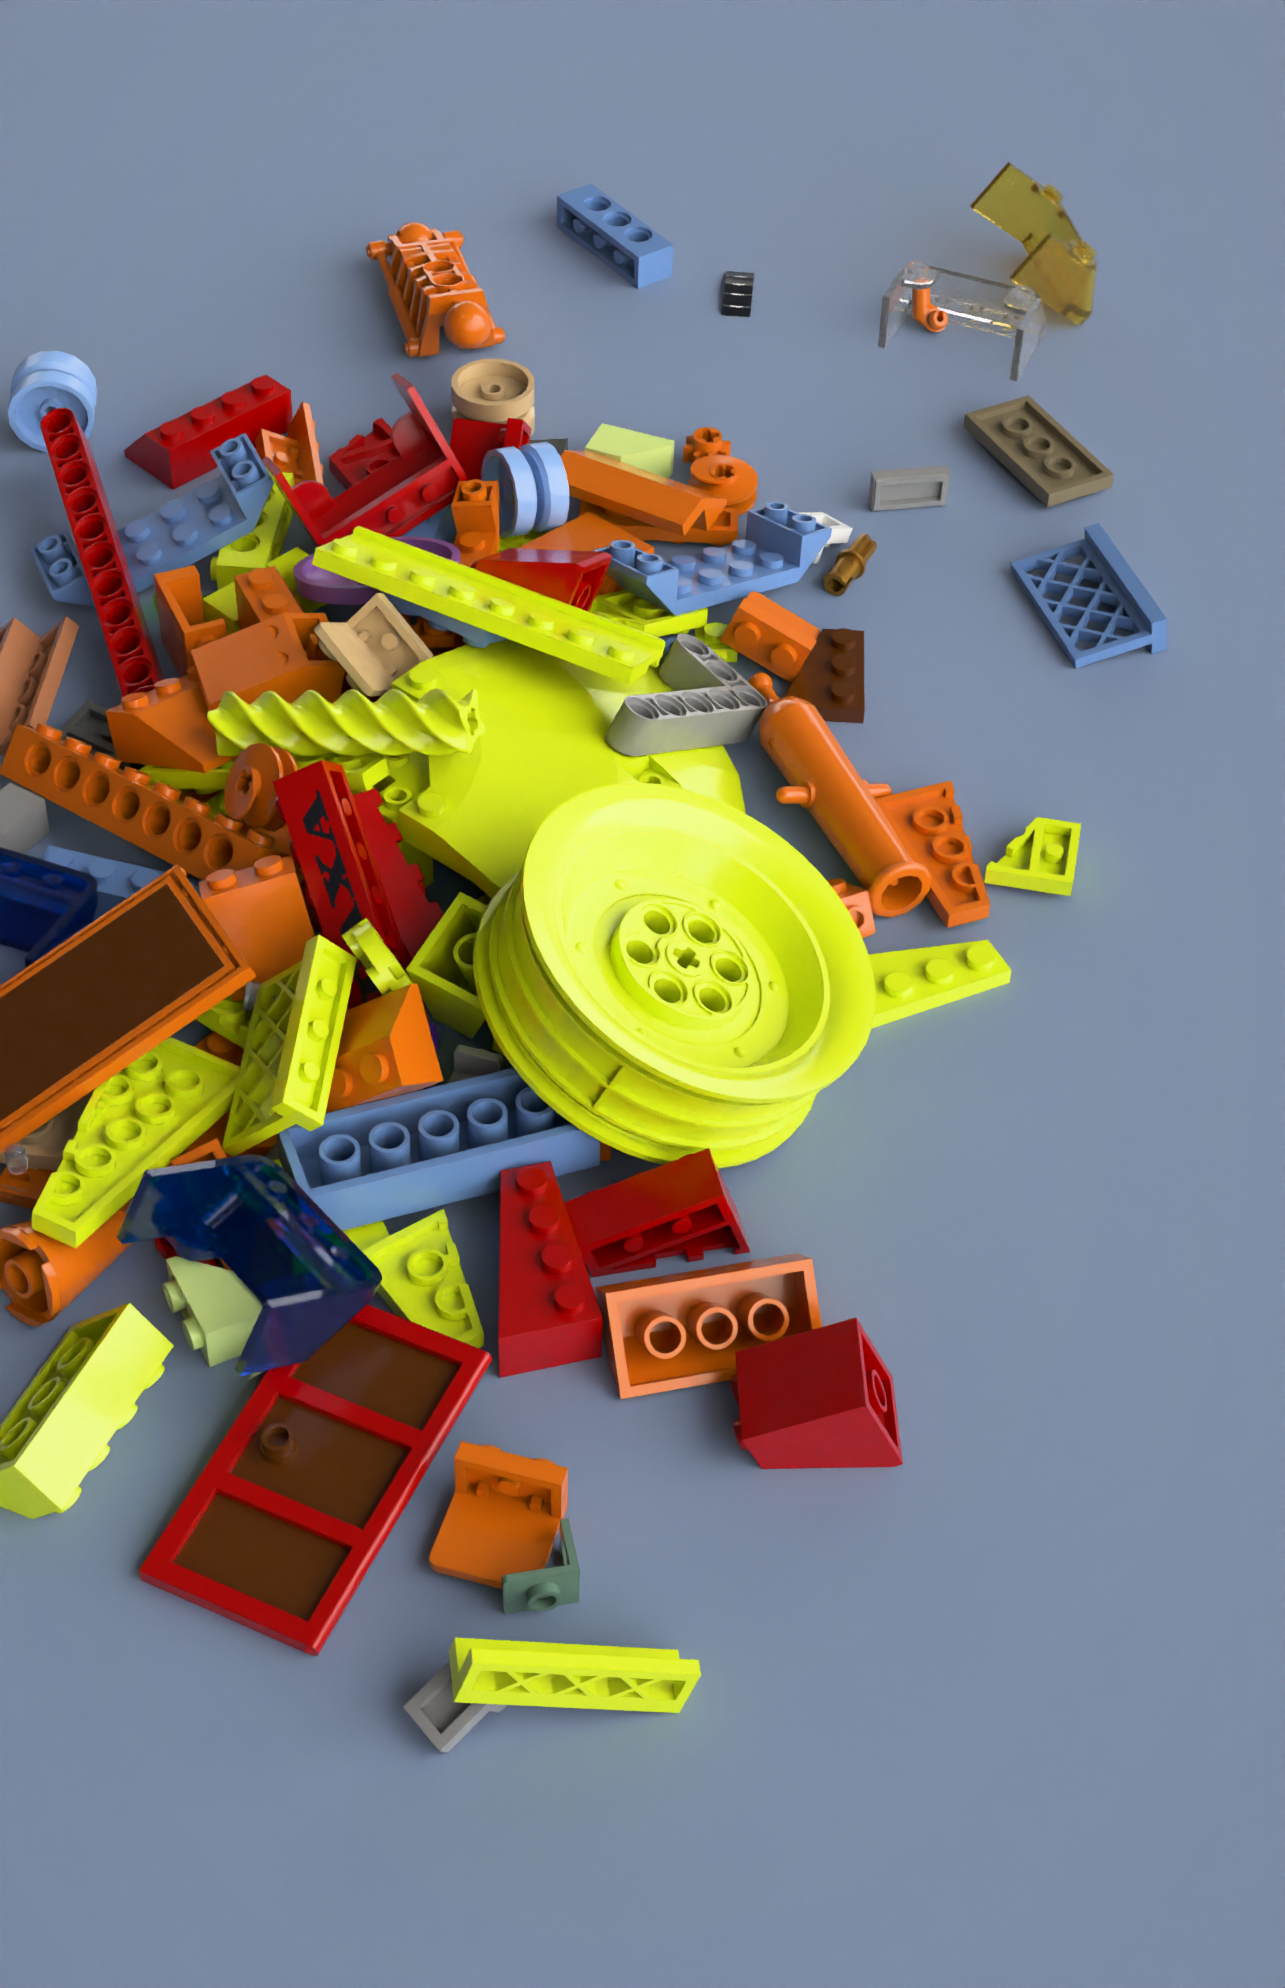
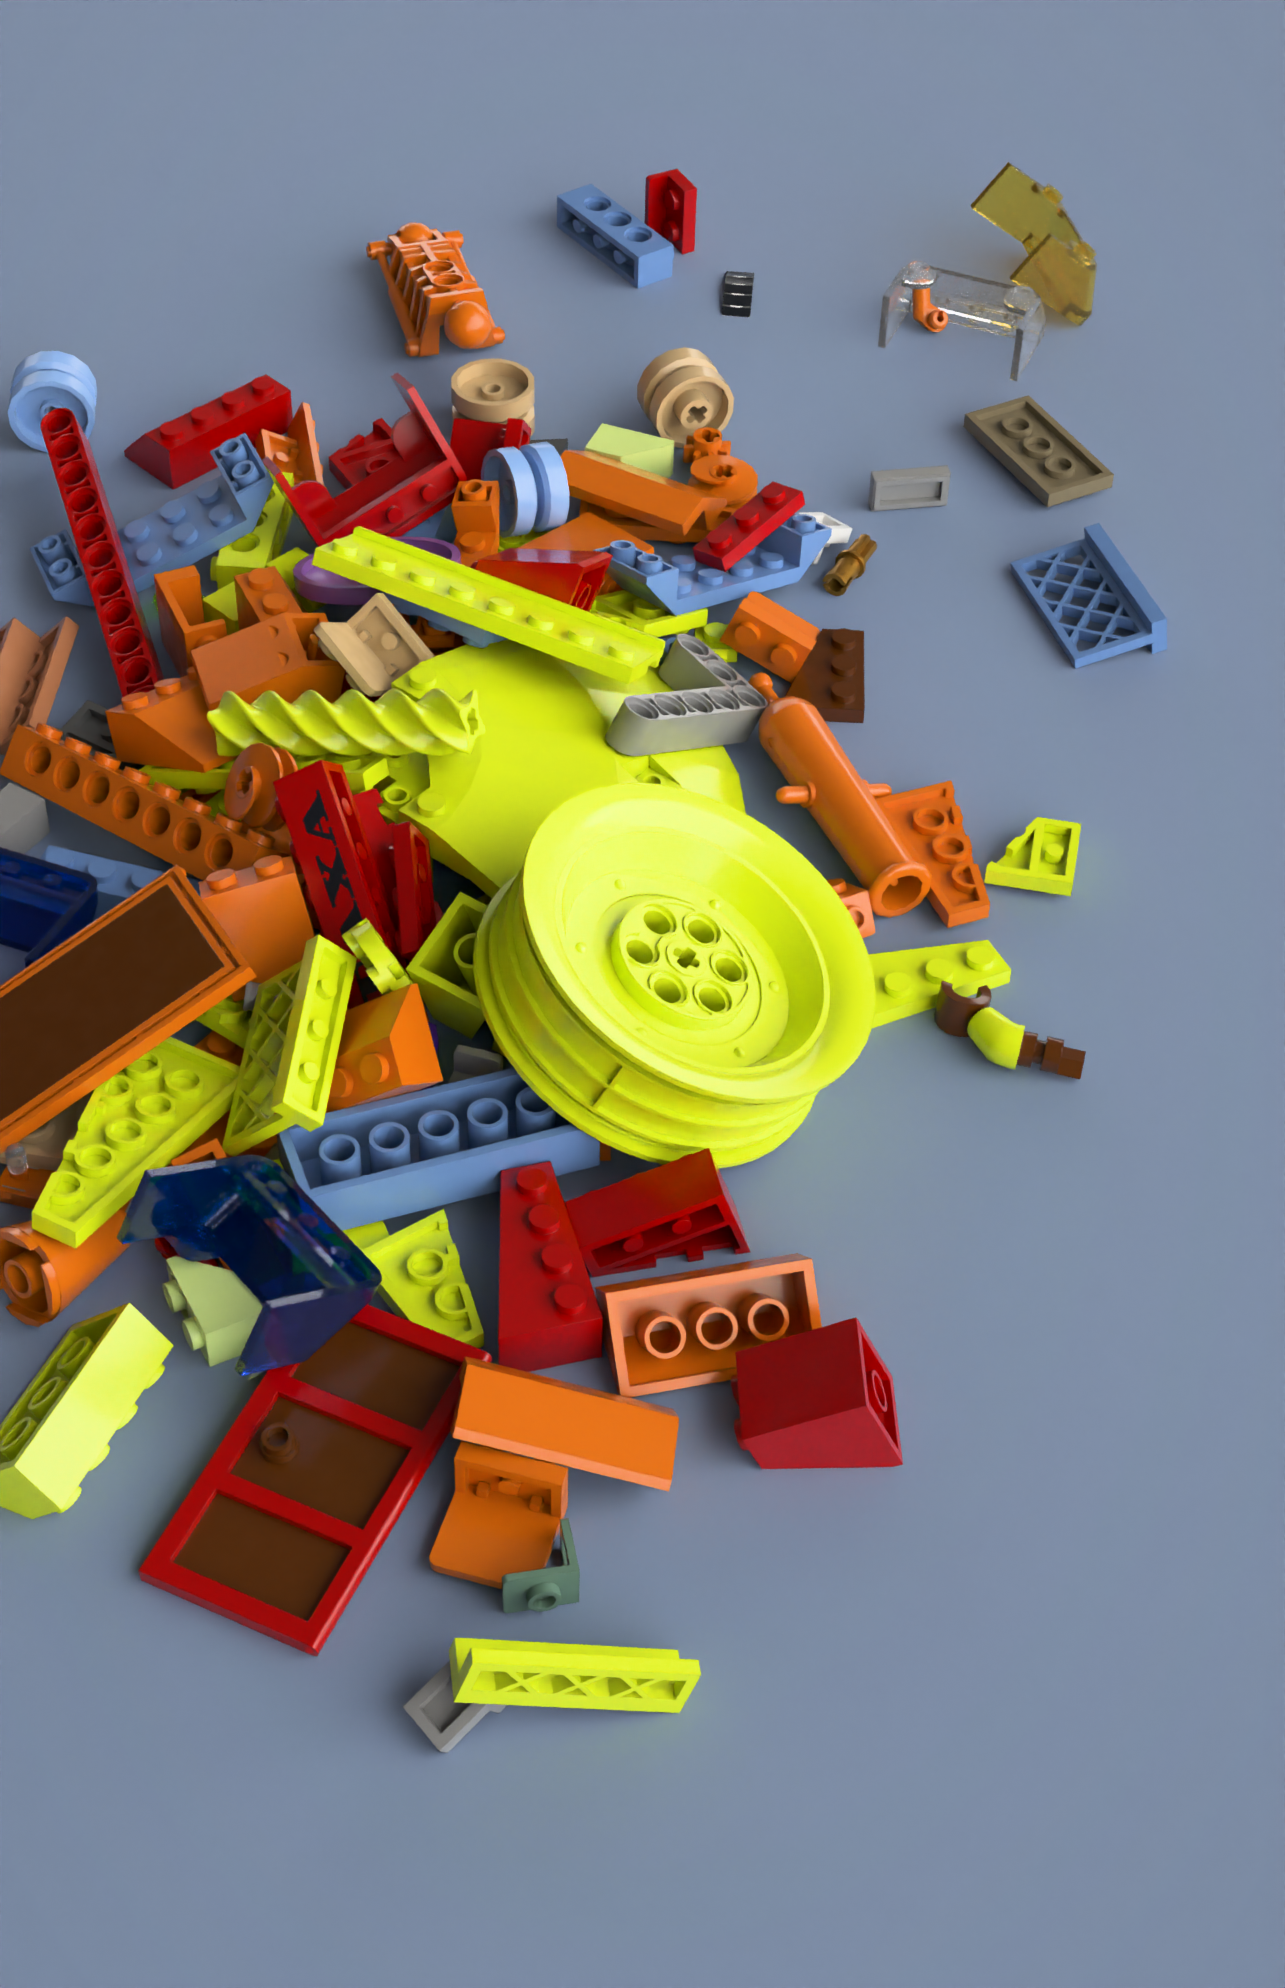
none -> red plate [389,821,436,962]
none -> orange slope [450,1356,679,1492]
none -> tan wheel [637,347,734,448]
none -> red bracket [644,169,697,254]
none -> red plate [692,481,805,572]
none -> reddish brown piece [934,981,1086,1079]

